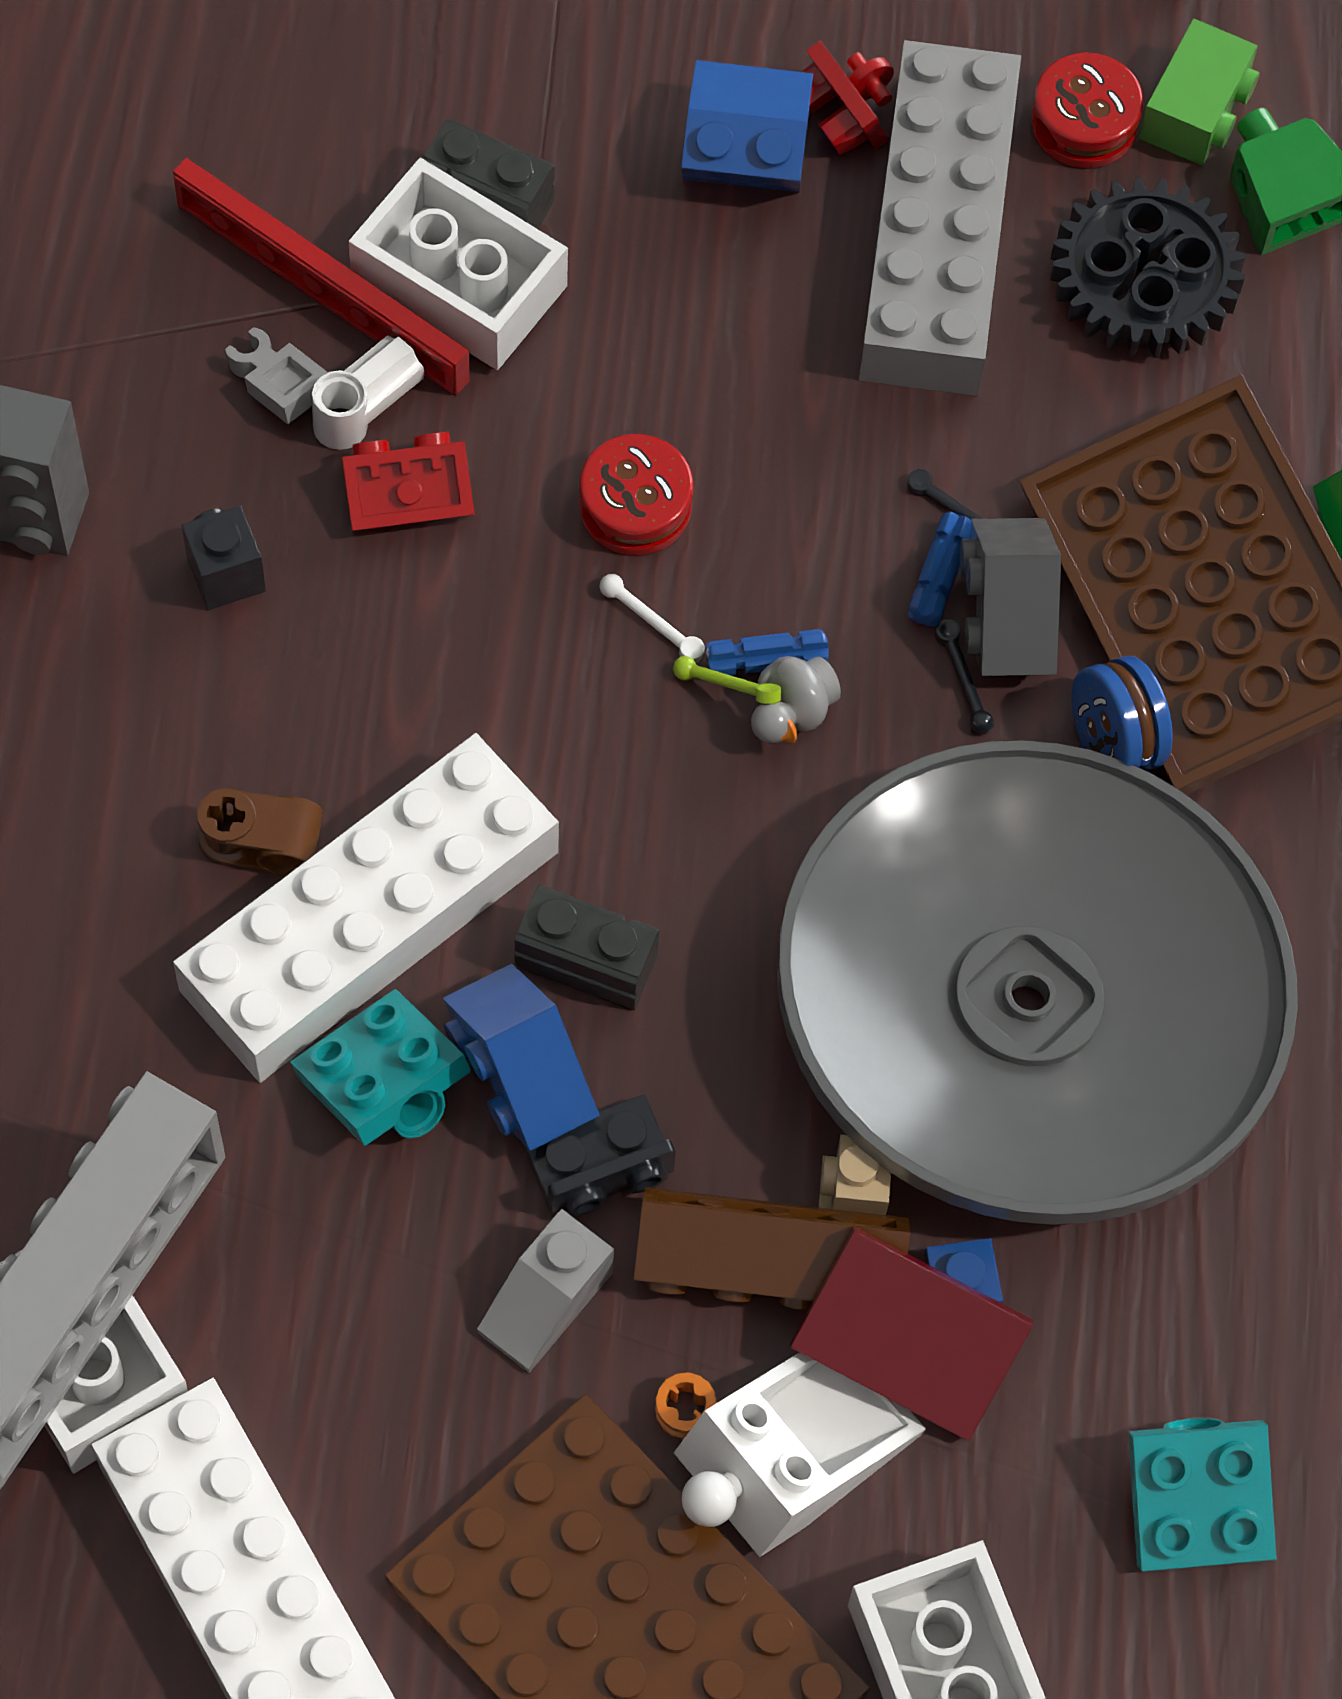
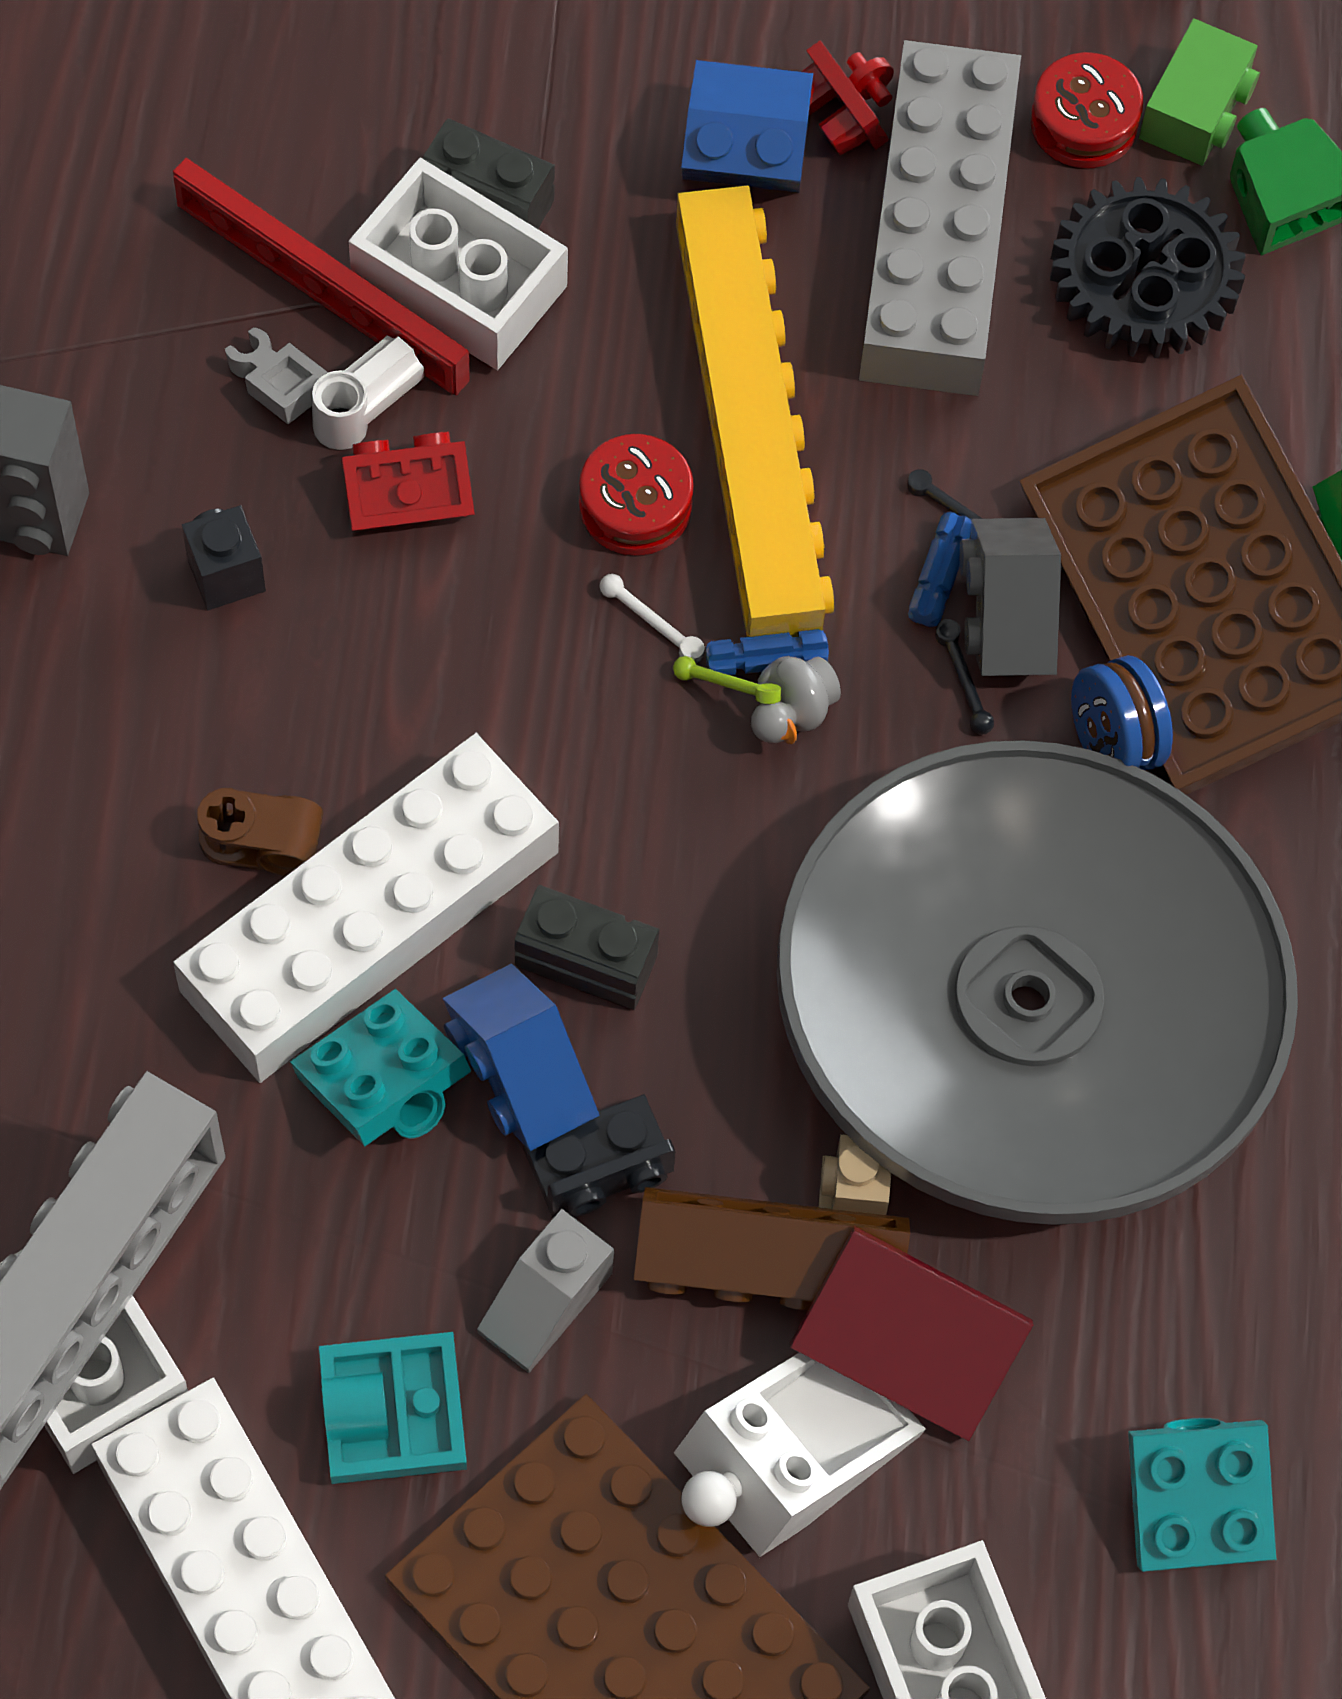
orange bush [655,1372,716,1440] -> none
blue plate [924,1238,1003,1304] -> none
none -> teal plate [319,1332,467,1484]
none -> yellow brick [676,185,834,637]

